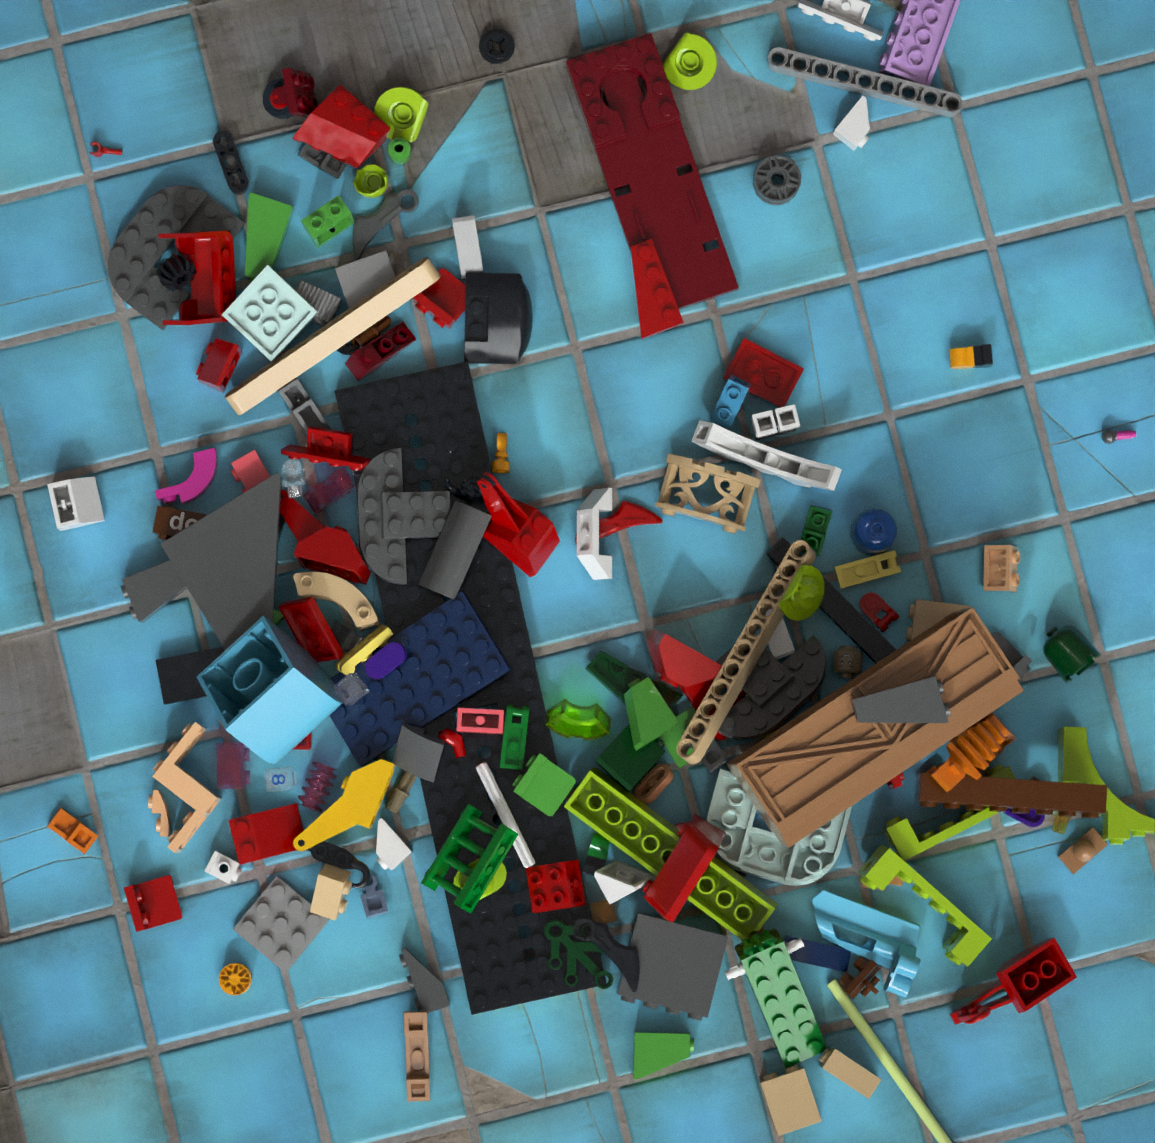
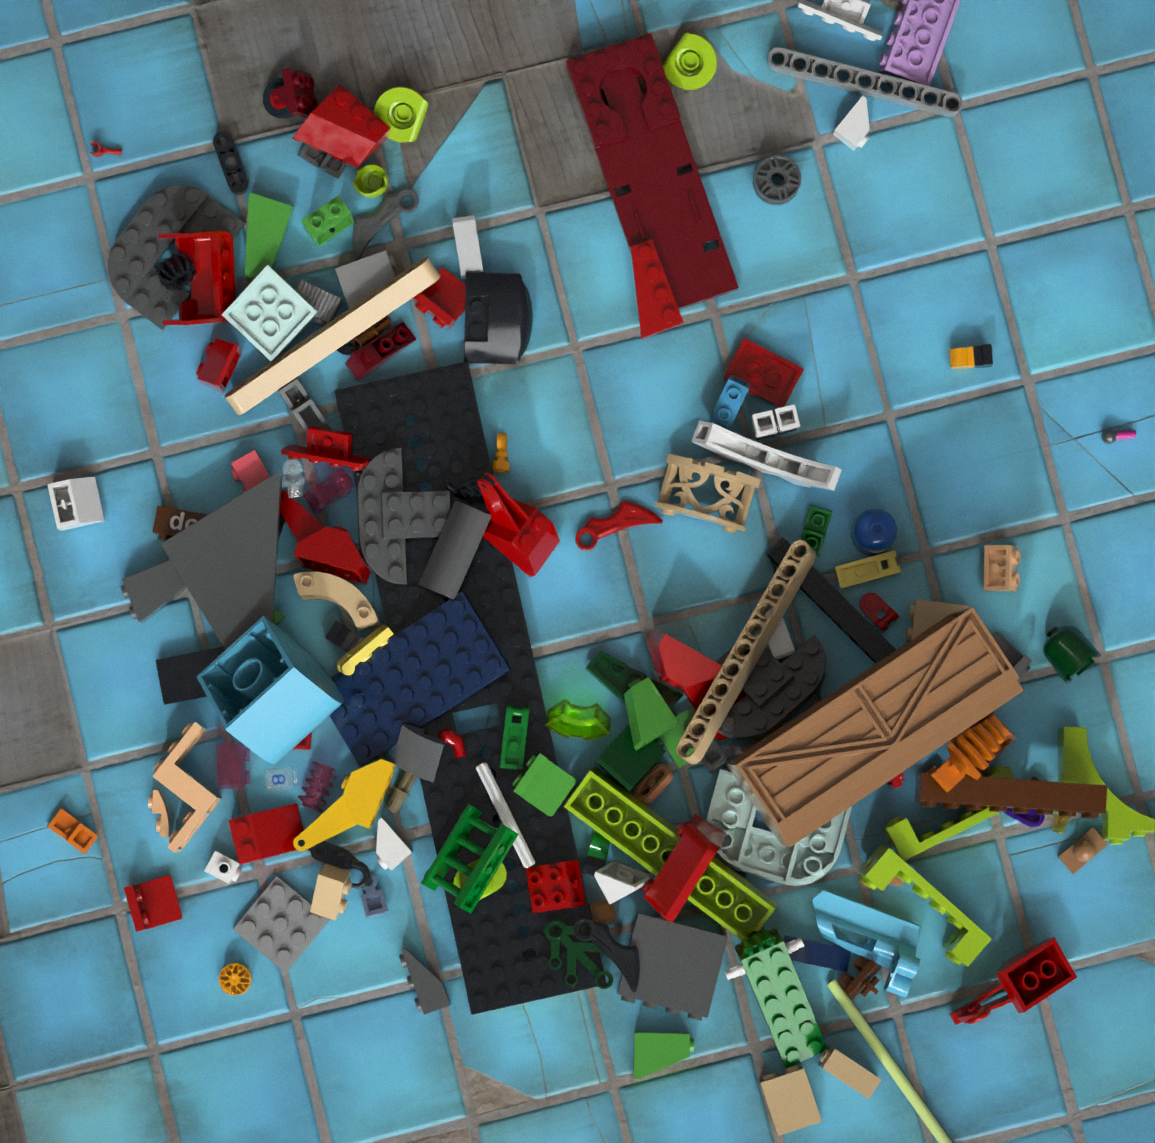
dark pink arch [155,448,218,505] -> none
red tile [278,597,345,663] -> none
clear brick [332,673,370,705] -> none
dark purple tile [365,642,407,679] -> none
bright green brick [388,138,411,164] -> none
medium nougat slope [404,1011,430,1102] -> none
coral brick [457,708,504,734] -> none
black gear [479,29,515,64] -> none
white slope [577,488,612,580] -> none
lime hat [778,564,824,621] -> none
dark tan head [833,646,863,679] -> none
dark grey slope [851,676,951,723] -> none

